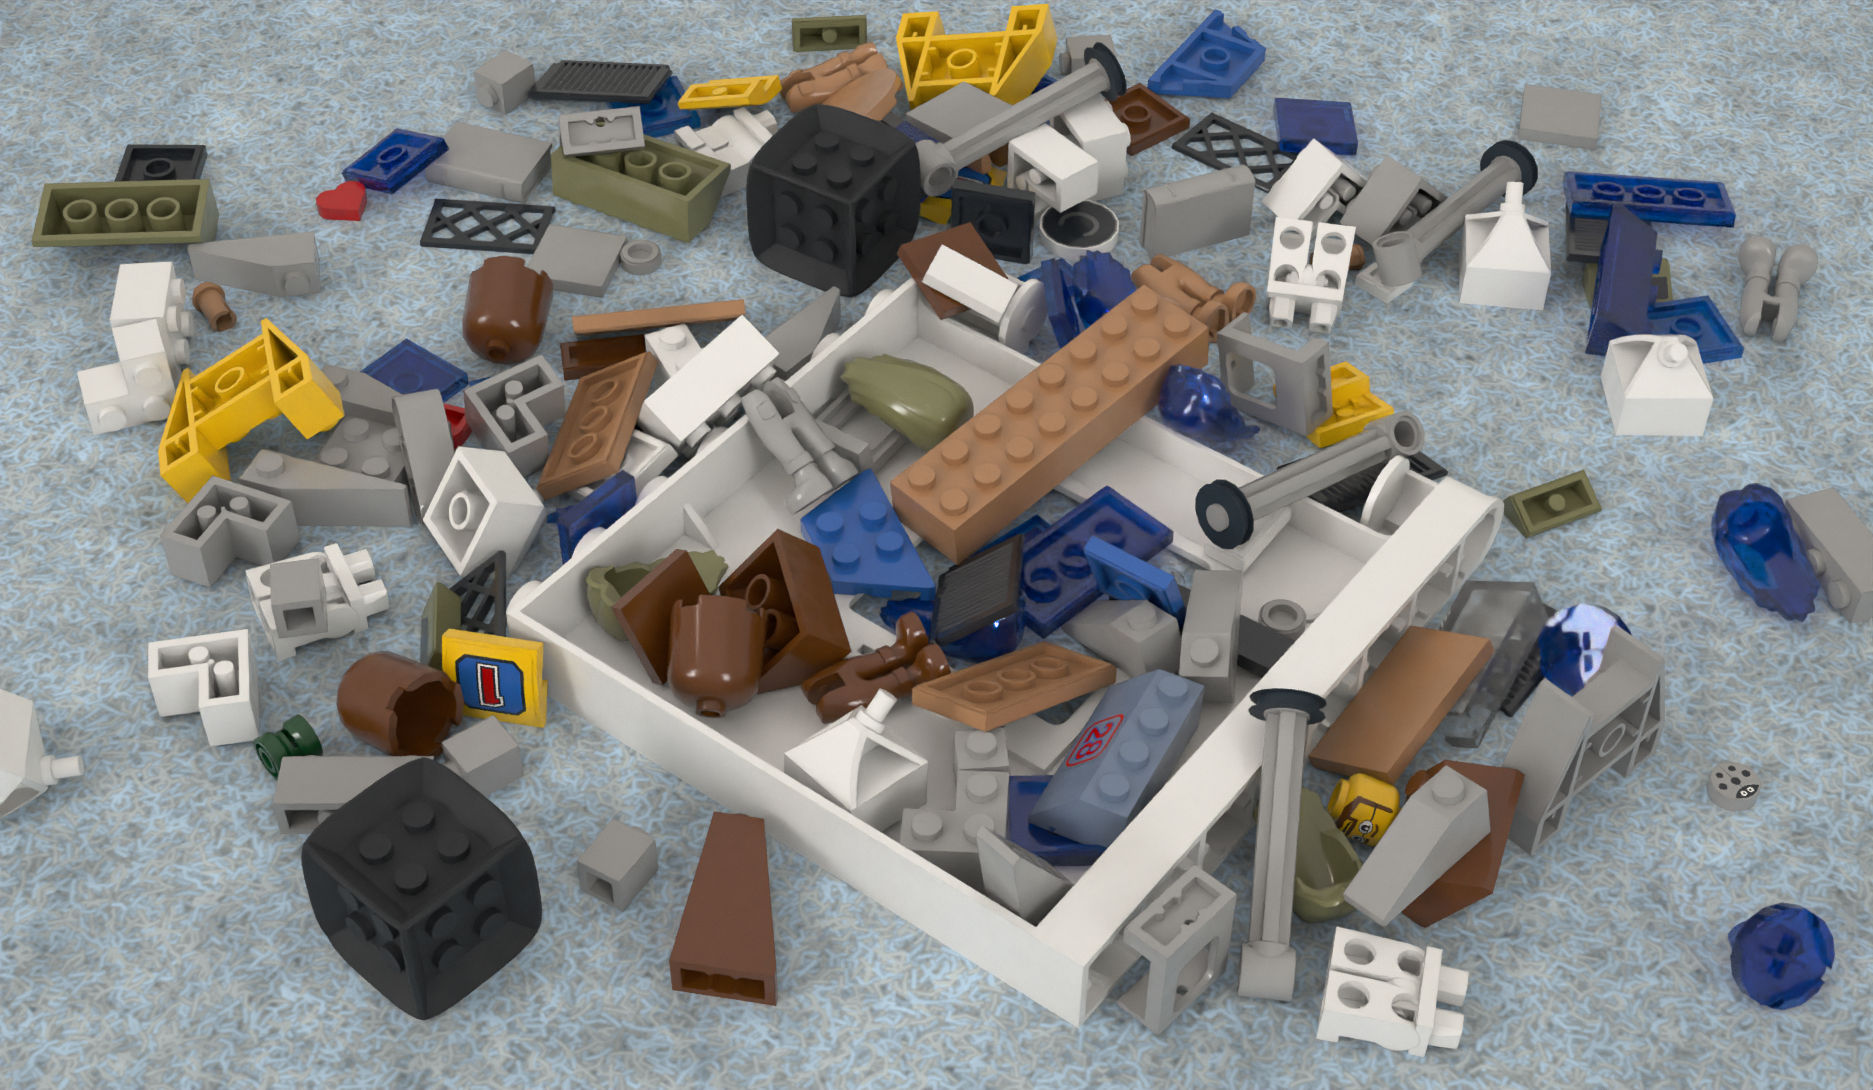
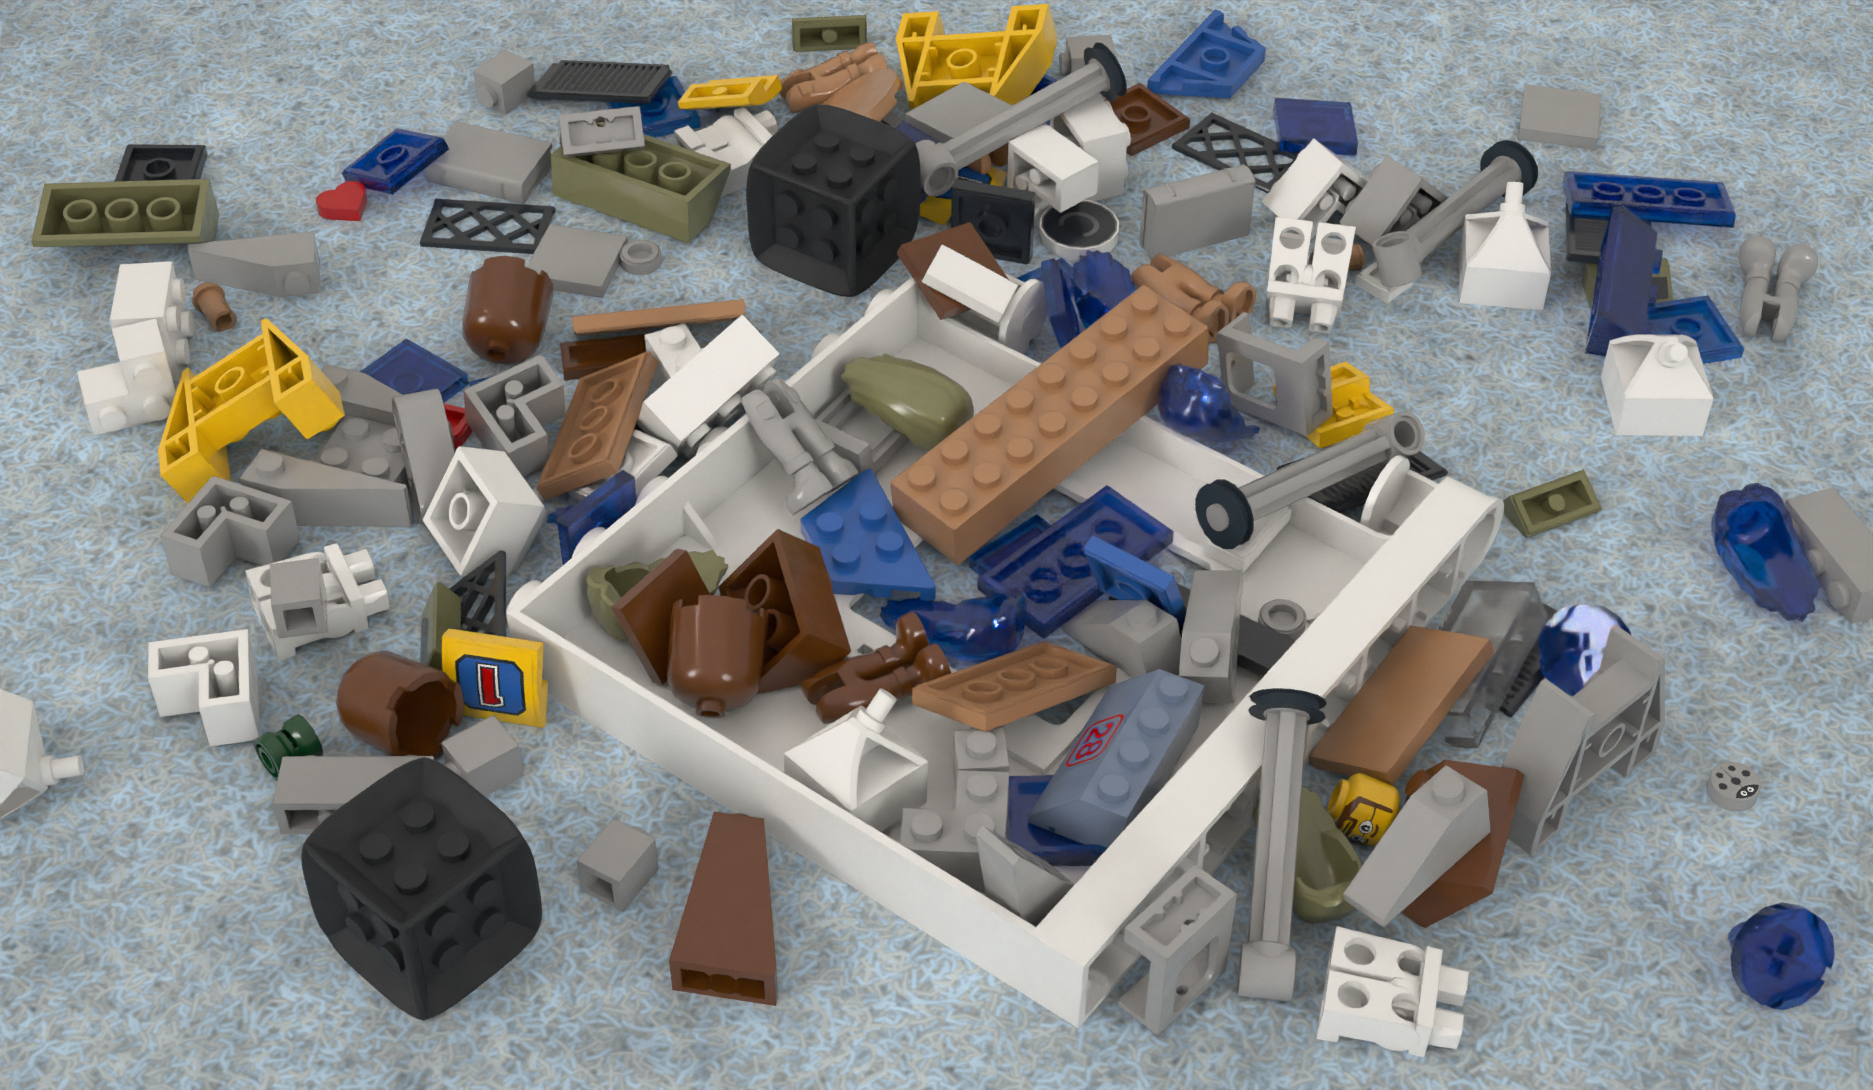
light grey slope [764,286,841,381] -> none
black window [928,533,1025,647] -> none

